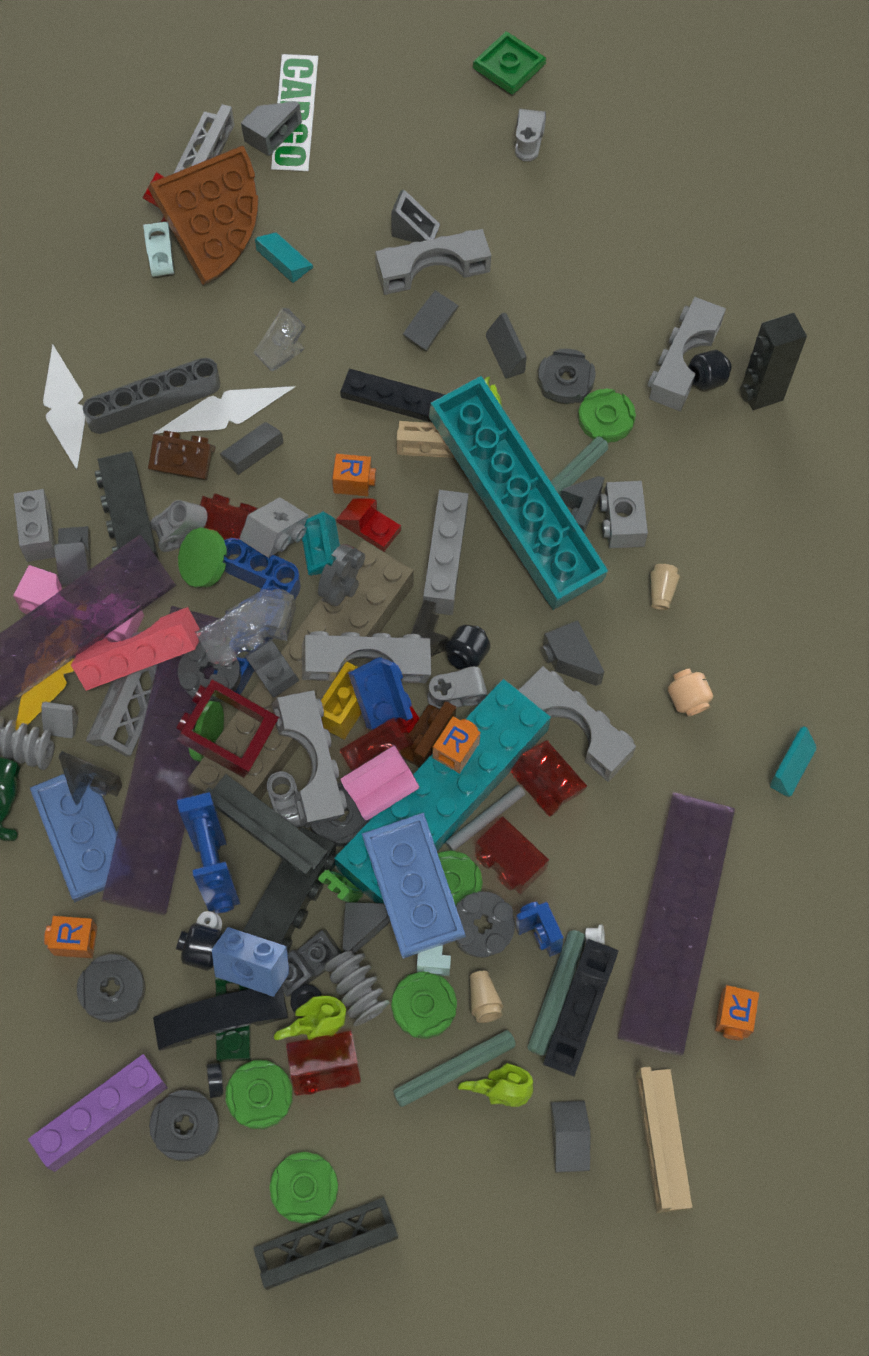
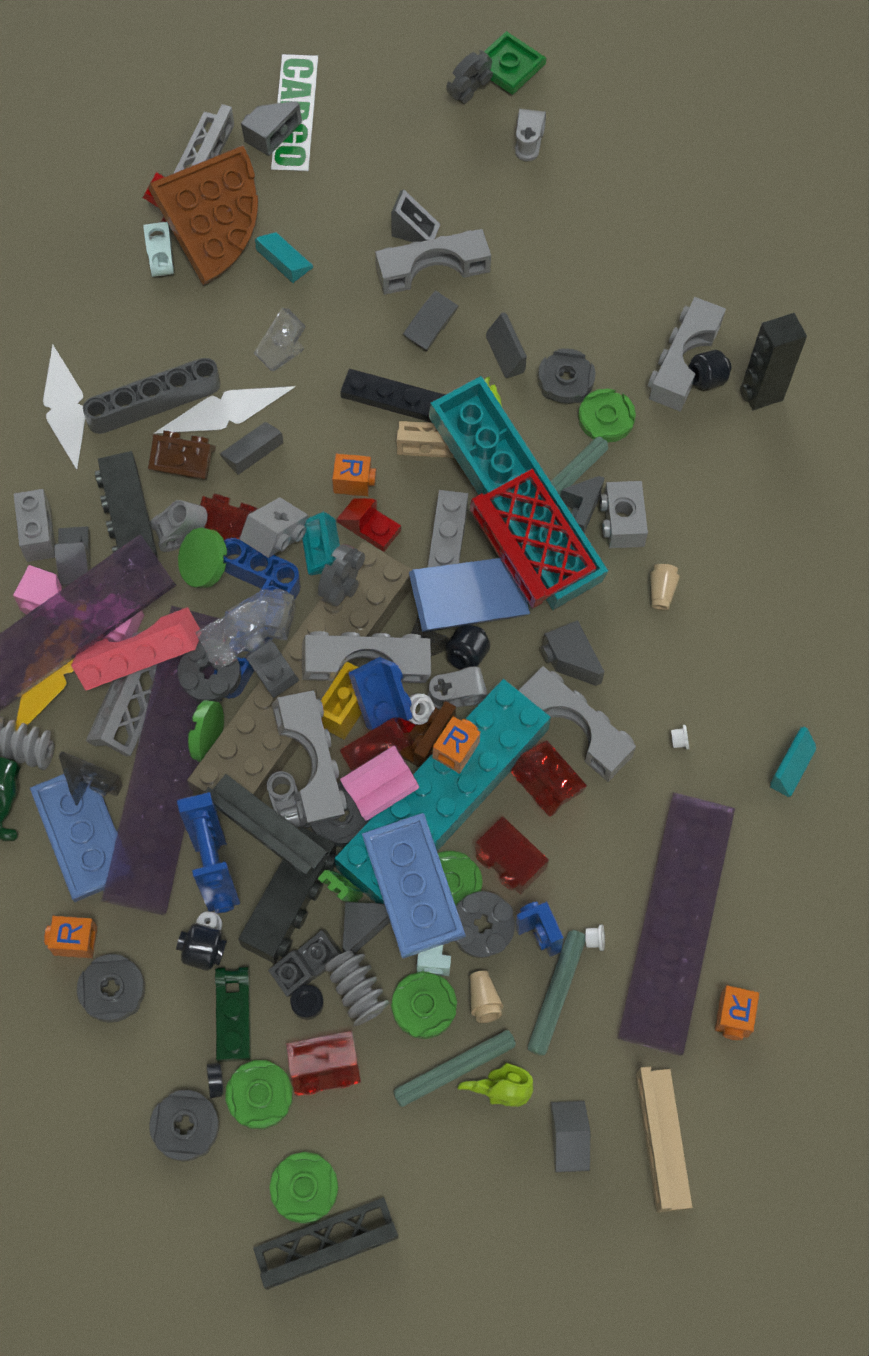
medium lavender brick [28,1054,168,1172] -> none
light grey slope [41,702,79,738] -> none
black slope [153,985,289,1051] -> none
dark red window [176,679,279,778] -> none
medium blue brick [212,927,289,997] -> none
lime piece [274,996,346,1040] -> none
light grey bar [445,785,526,851] -> none
black slope [543,939,619,1077] -> none
light nougat head [668,668,714,717] -> none
none -> white plate [408,693,435,725]
none -> medium blue tile [409,558,530,632]
none -> dark grey plate [446,50,493,104]
none -> red fence [469,468,597,609]
none -> white piece [671,725,690,750]

